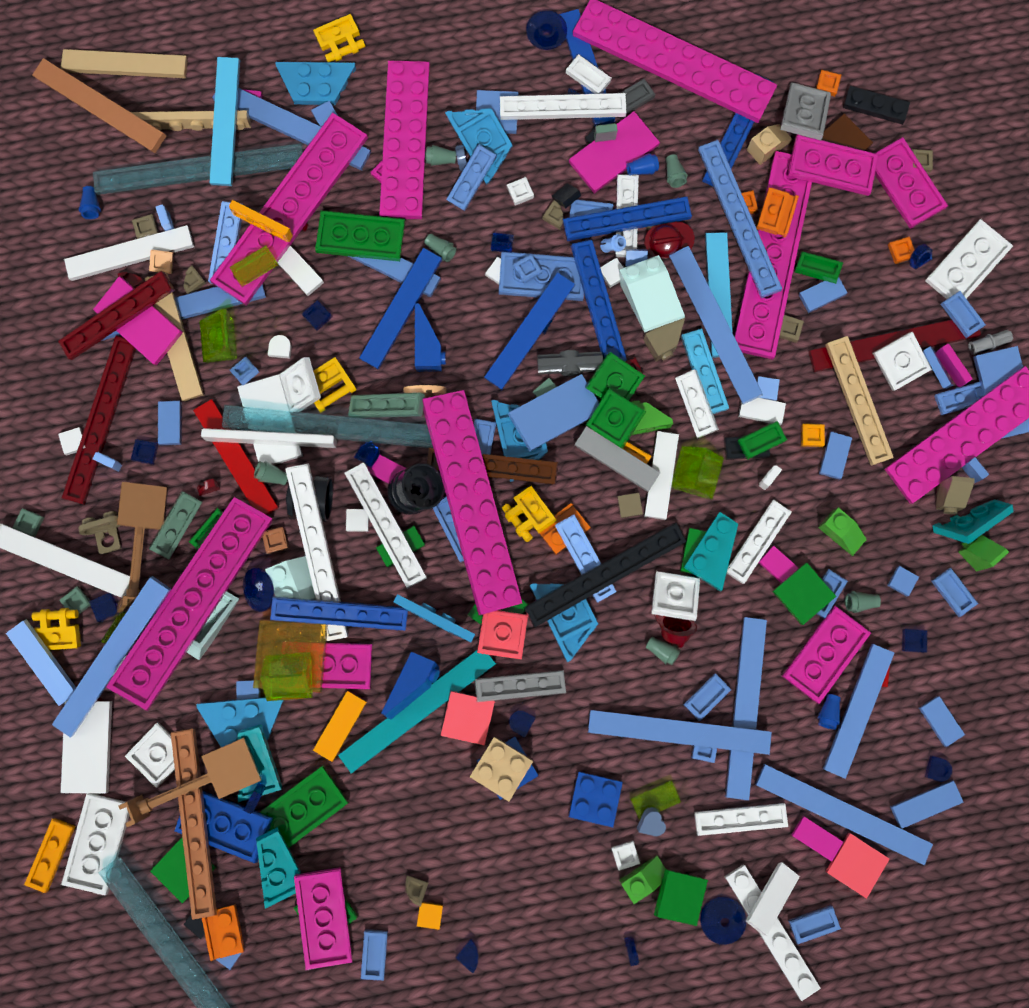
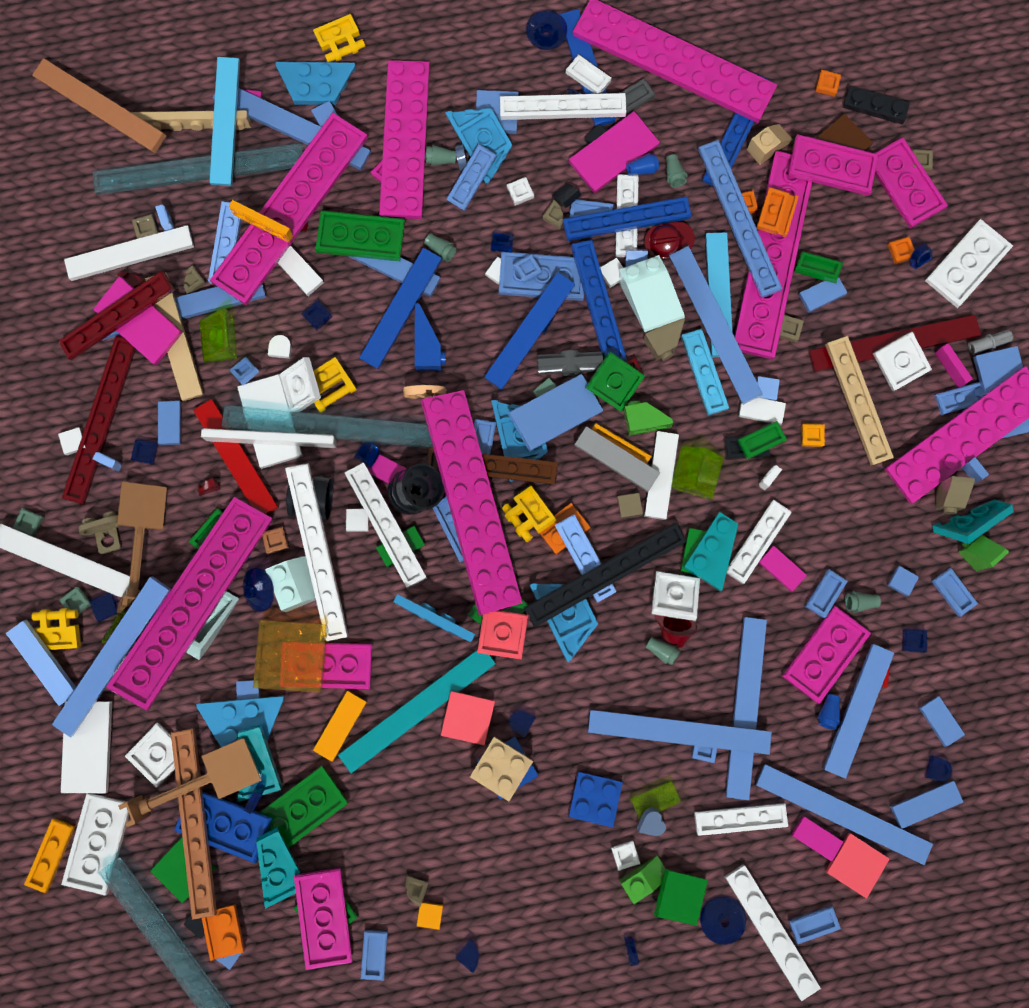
tan tile [61,49,188,78] -> none
blue cone [79,186,101,219] -> none
sand green tile [148,491,202,559] -> none
light nougat tile [149,249,174,274] -> none
clear neon green tile [229,245,279,287] -> none
sand green cone [254,461,288,485] -> none
clear neon green slope [260,652,313,701] -> none
blue tile [270,596,408,631] -> none
sand green tile [348,393,425,418] -> none
blue slope [381,652,440,720] -> none
light grey tile [474,670,566,702] -> none
green tile [586,389,646,449] -> none
tile [594,123,618,142] -> none
light blue pin [600,234,626,253] -> none
white tile [675,369,719,438] -> none
medium blue tile [683,673,731,721] -> none
white tile [746,862,800,936] -> none
green tile [772,563,837,625] -> none
light grey tile [780,83,831,140] -> none
bright green slope [818,507,867,556] -> none
medium blue tile [819,432,852,480] -> none
medium blue tile [923,347,953,389] -> none
medium blue tile [940,291,986,338] -> none

